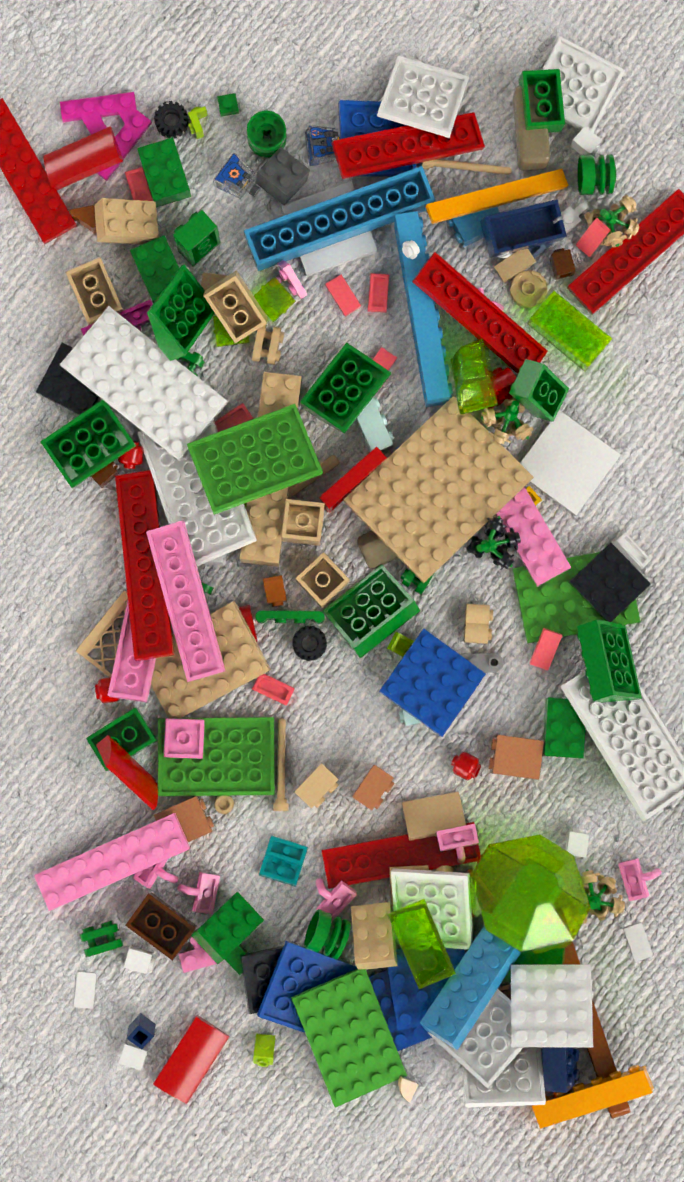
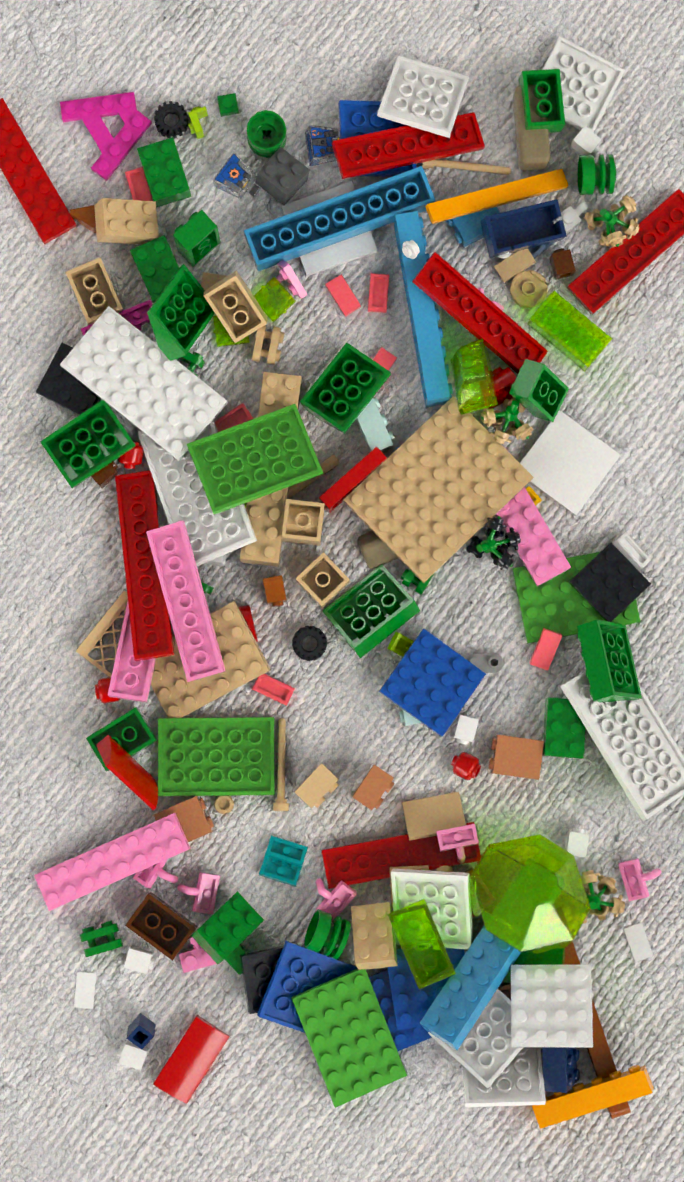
red slope [43,126,123,190] -> none
bright pink tile [164,718,205,759] -> none
lime bracket [253,1034,276,1067] -> none
green plate [255,611,325,624] -> none
tile [398,1076,418,1102] -> none
tan brick [464,604,493,644] -> none
coral tile [576,218,611,257] -> none
none -> white brick [453,715,479,745]

